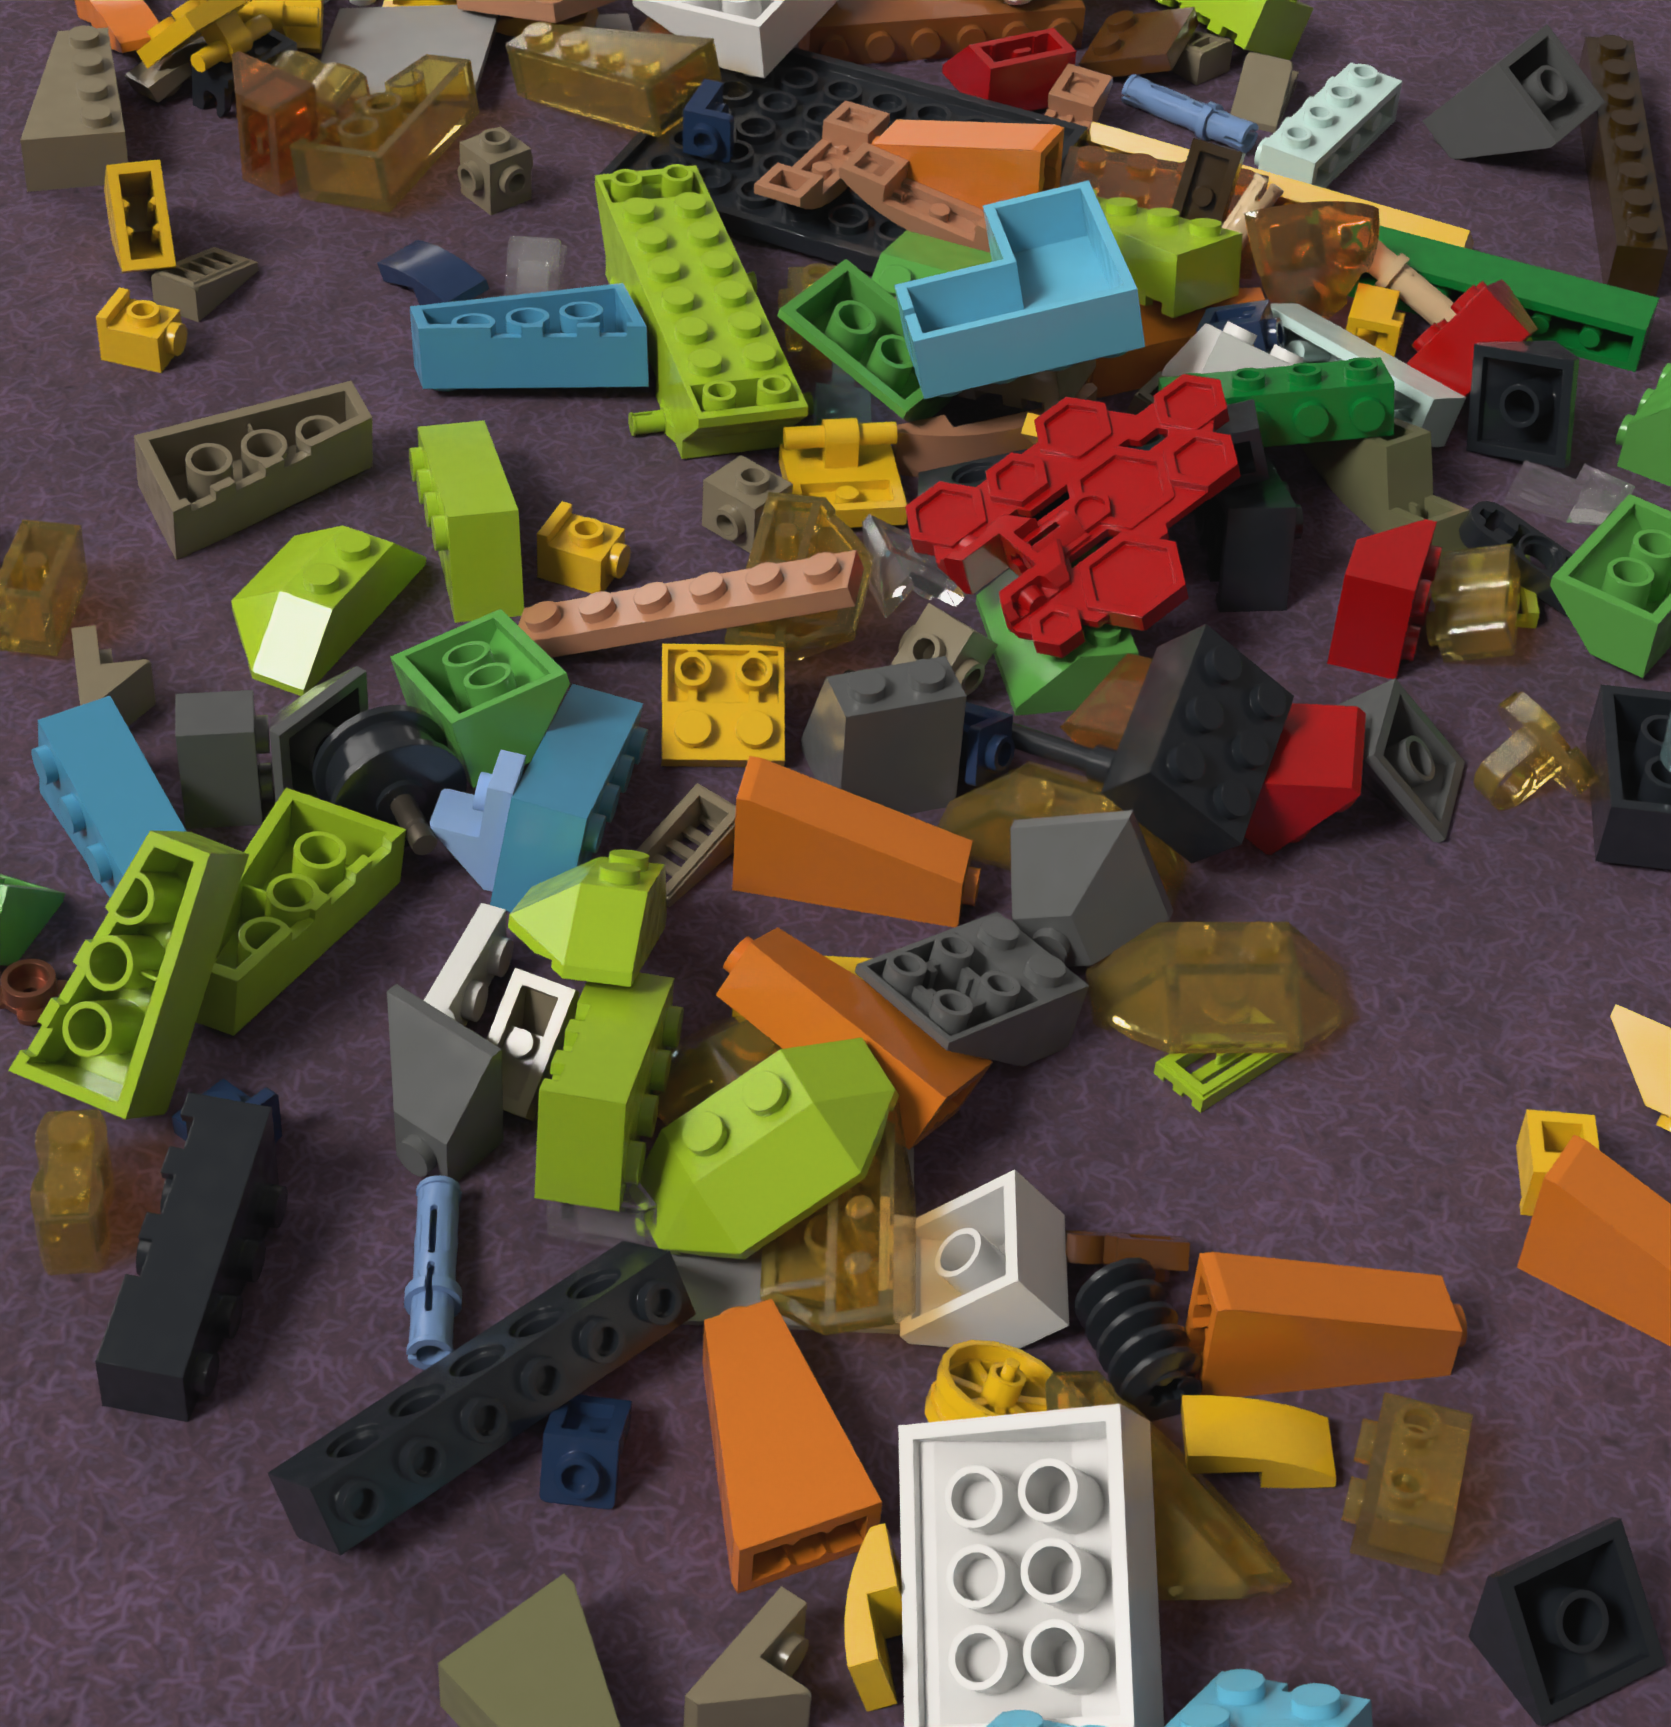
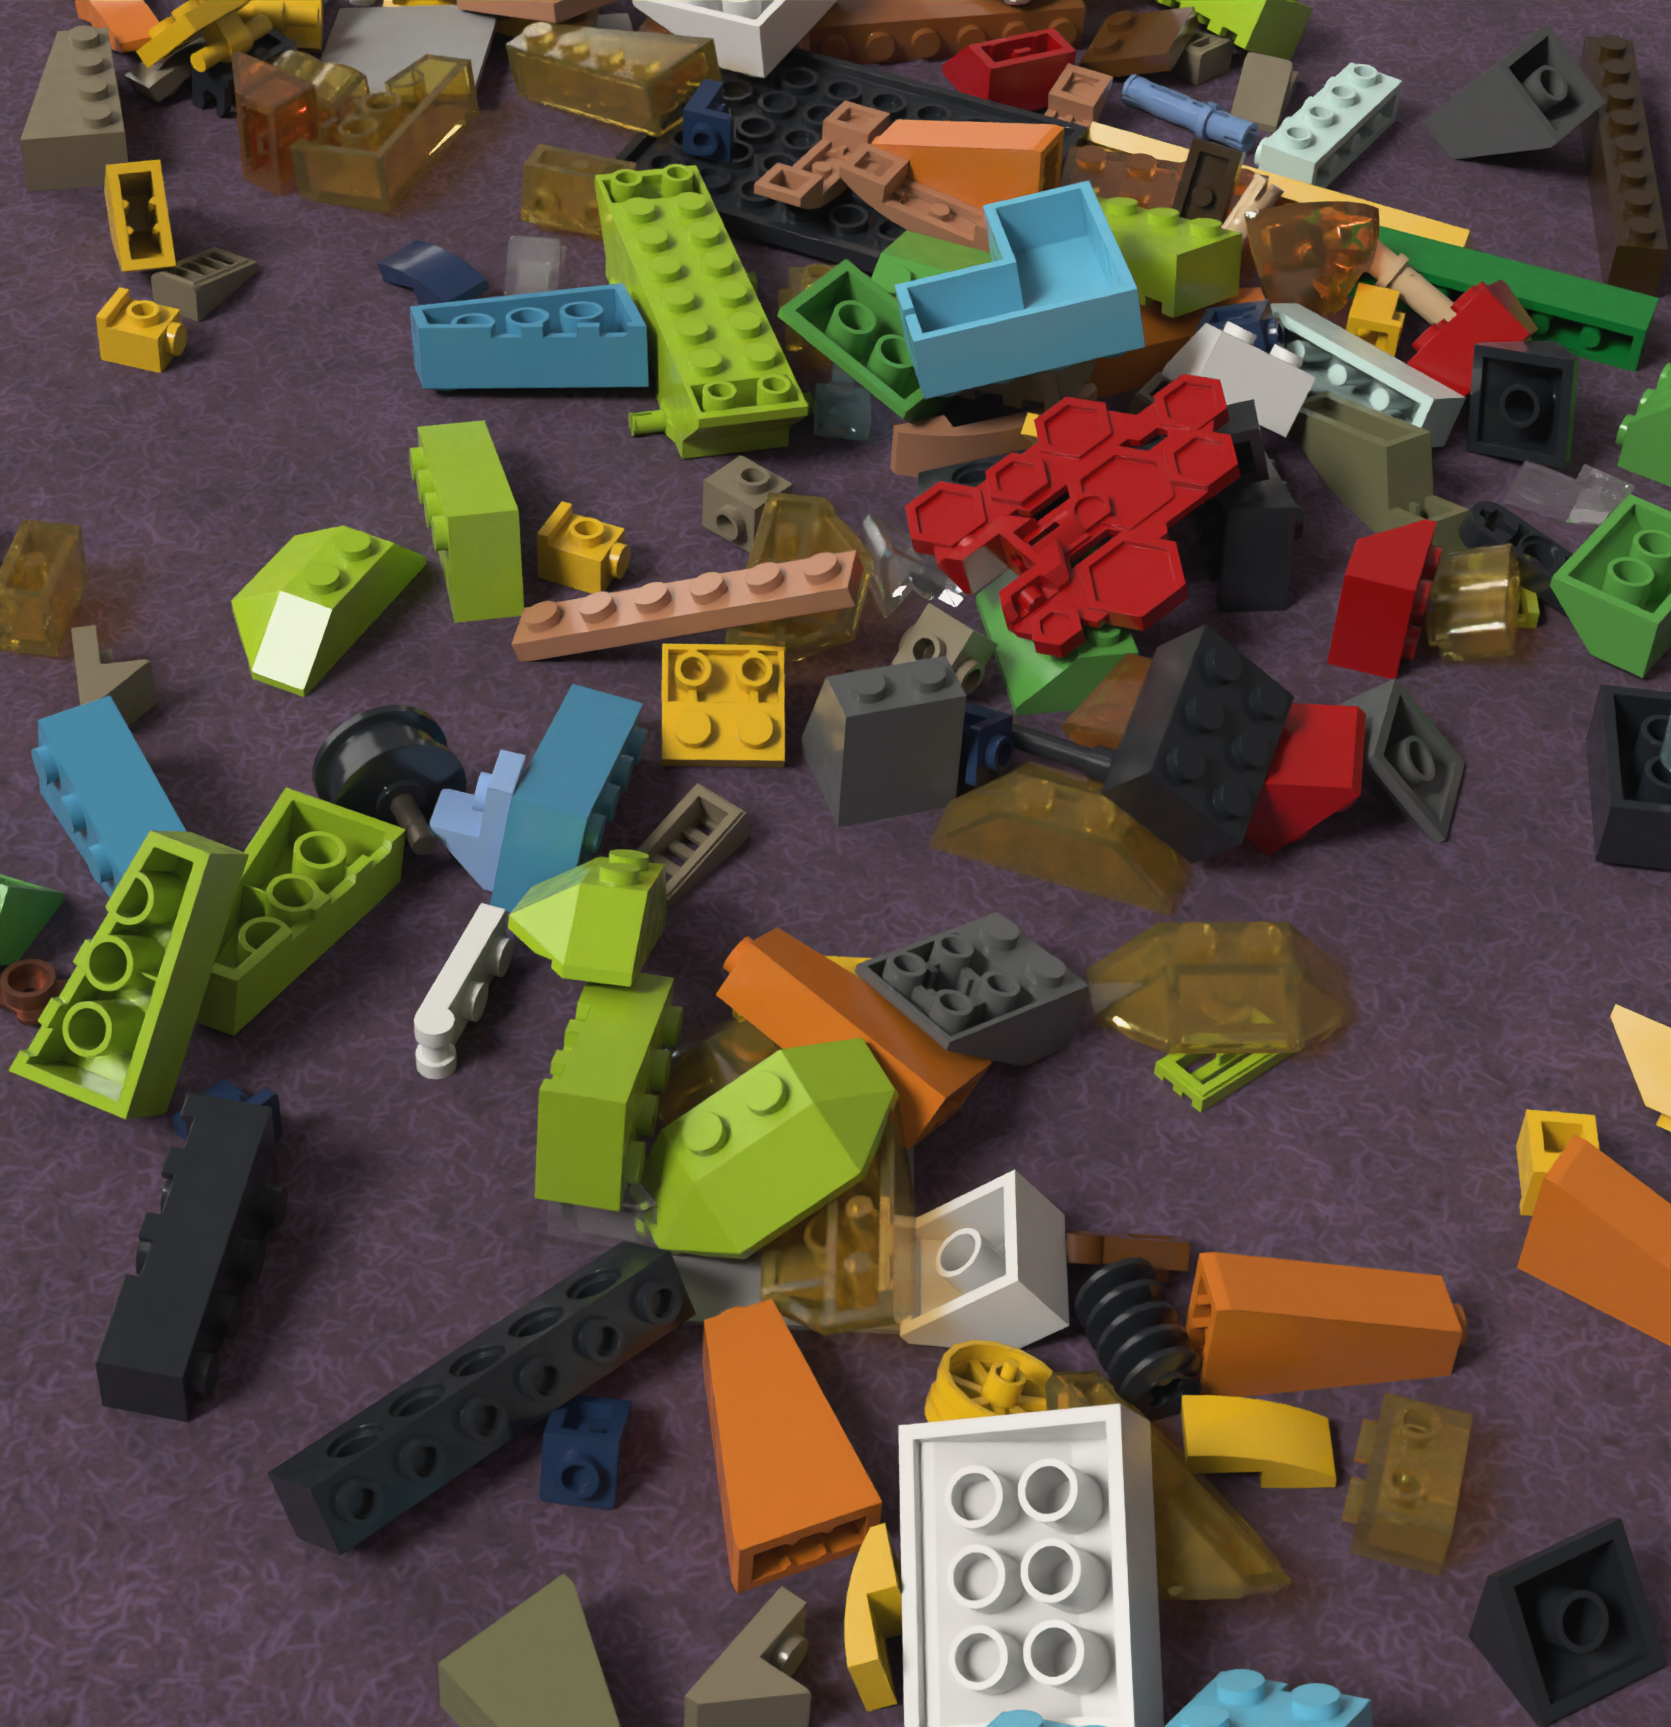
clear yellow brick [30,1109,115,1275] -> none
dark tan wedge [134,381,373,560] -> none
dark grey brick [175,690,274,829] -> none
dark grey slope [270,666,369,802] -> none
dark grey slope [387,984,504,1182] -> none
bright green slope [390,609,570,788] -> none
medium blue pin [404,1175,462,1370] -> none
dark tan brick [458,126,533,215] -> none
dark tan slope [486,968,579,1122] -> none
orange slope [732,756,981,928] -> none
yellow plate [779,418,907,531] -> none
dark grey slope [1010,810,1173,967] -> none
green brick [1158,357,1395,447] -> none
clear yellow tile [1473,691,1598,811] -> none
none -> clear yellow brick [520,143,637,241]

